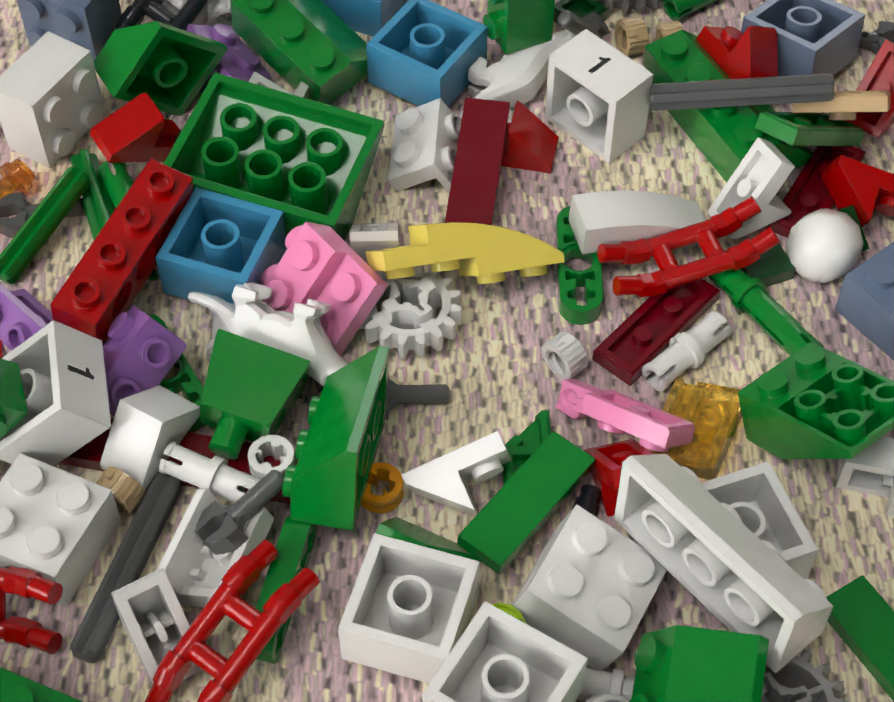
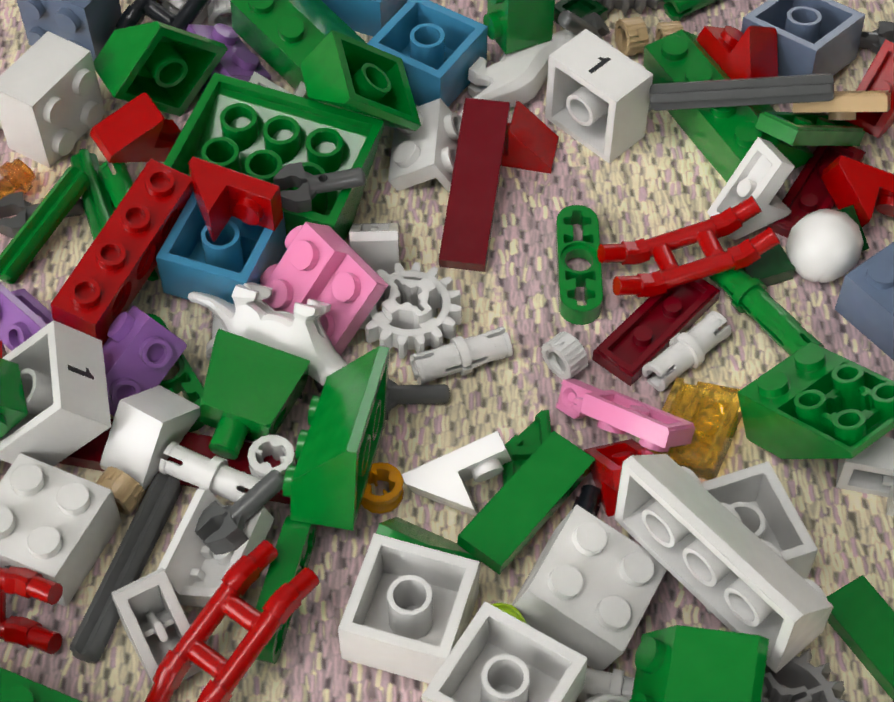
light yellow slope [366,222,565,284] -> none
white slope [568,190,705,255] -> none
none -> red slope [188,156,283,242]
none -> dark grey bar [273,162,366,213]
none -> green slope [300,30,421,131]
none -> white pin [410,326,513,385]

